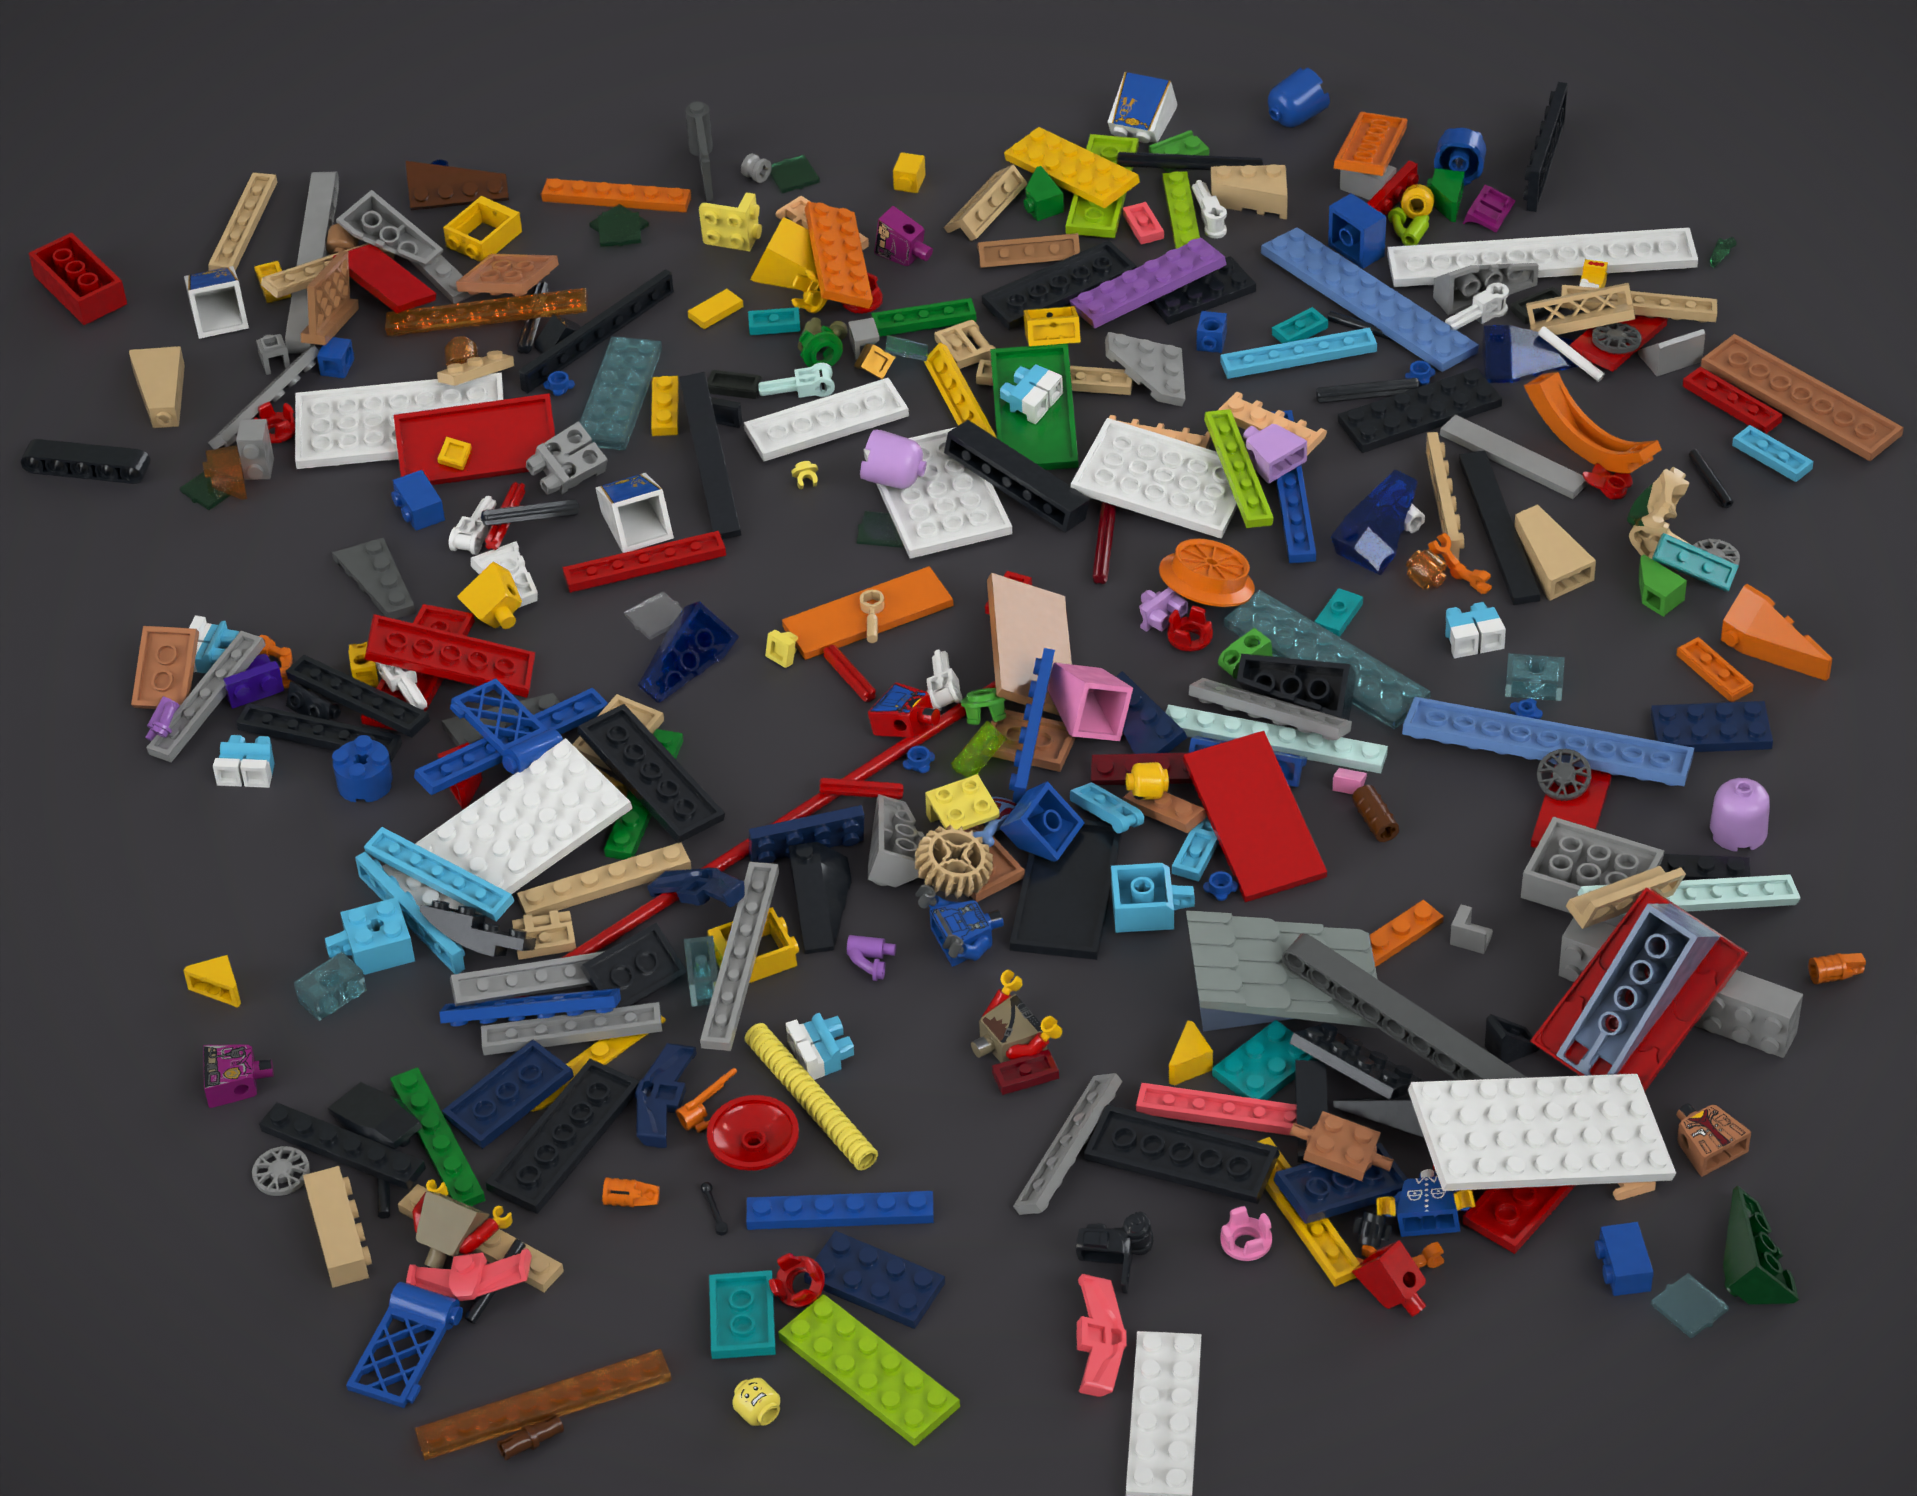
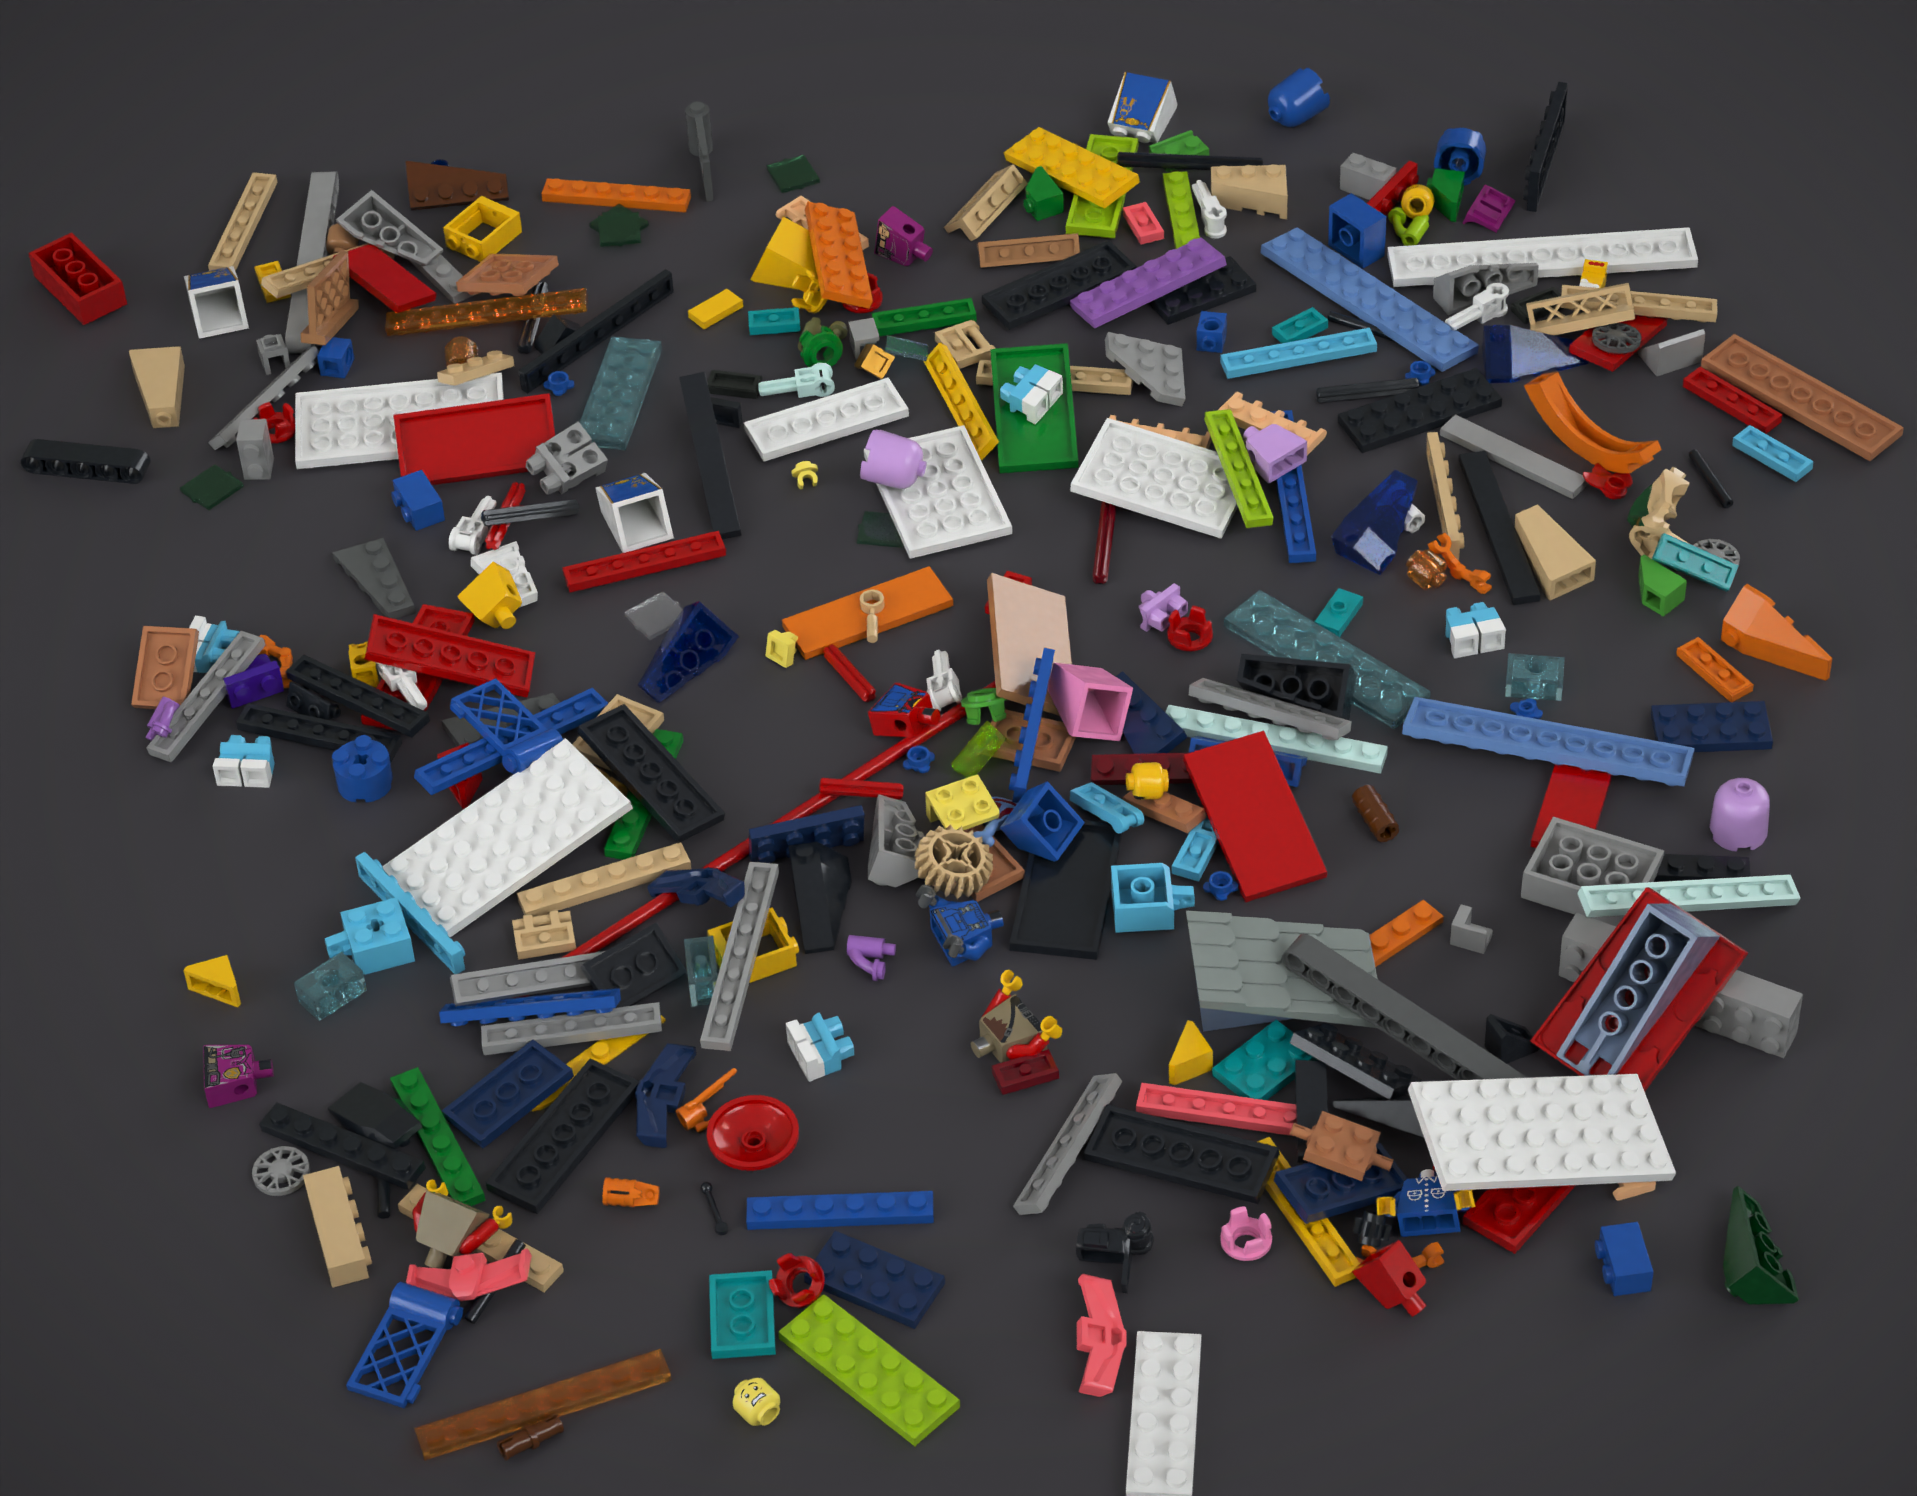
clear orange slope [202,445,247,500] -> none
medium azure plate [364,827,514,922] -> none
slope [420,900,536,957] -> none
yellow tile [437,437,472,470] -> none
yellow plate [651,376,679,436] -> none
light yellow bracket [699,193,762,251] -> none
light grey wheel [741,153,772,183] -> none
light yellow piece [744,1023,878,1171] -> none
yellow brick [893,153,926,193] -> none
black brick [944,420,1090,532] -> none
yellow window [1024,306,1081,346] -> none
orange piece [1159,539,1255,607] -> none
bright green leg [1218,628,1273,679] -> none
bright pink slope [1332,768,1367,794] -> none
orange tile [1333,112,1408,176] -> none
dark grey wheel [1537,749,1591,801] -> none
white bar [1538,326,1605,382] -> none
tan fence [1566,866,1686,929] -> none
clear light blue piece [1651,1273,1729,1338] -> none
nougat torso [1676,1103,1751,1177] -> none
clear green bar [1709,237,1737,268] -> none
orange hinge [1808,953,1866,984] -> none

